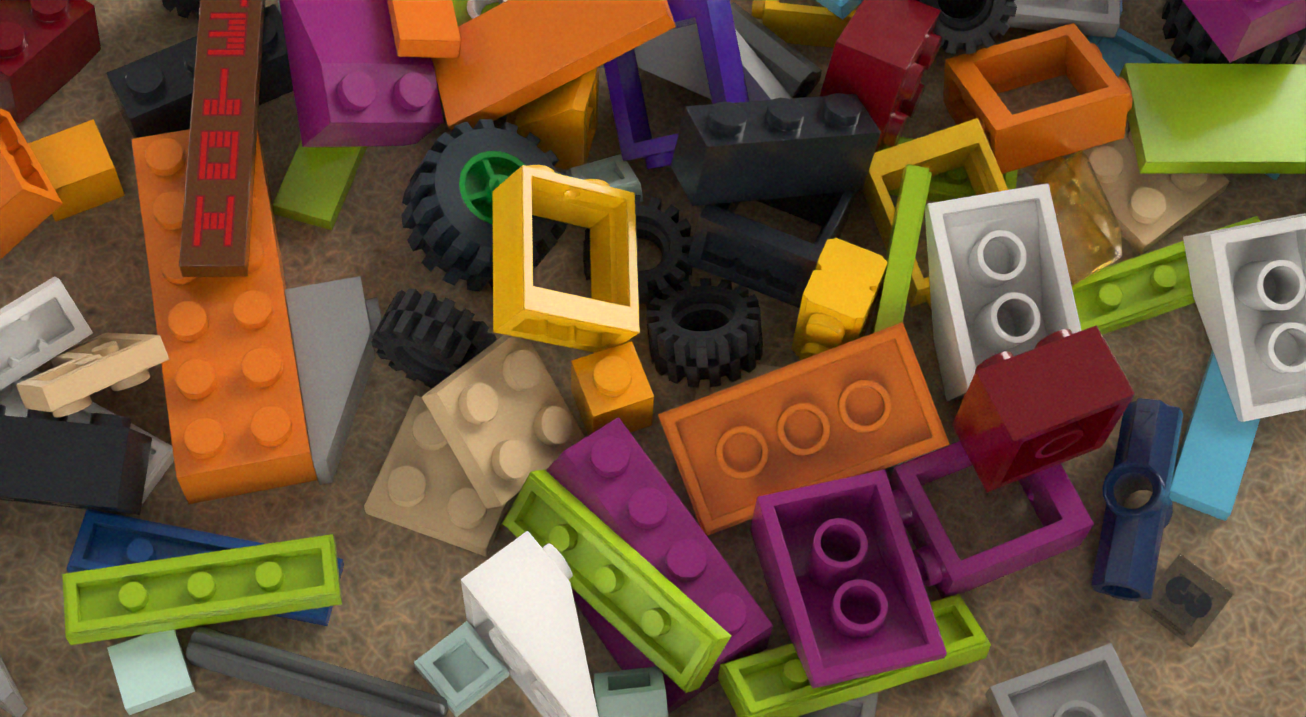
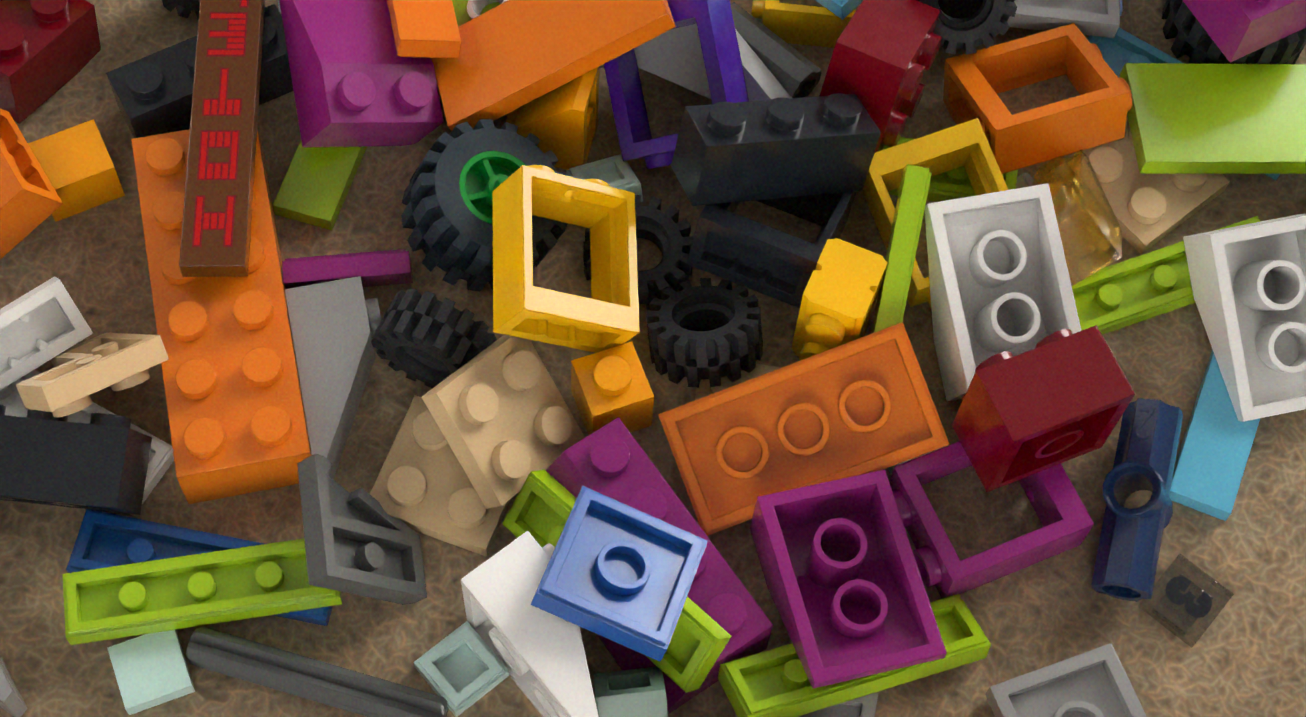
none -> magenta tile [282,249,413,289]
none -> dark grey wing [297,454,427,605]
none -> tile [530,485,708,661]

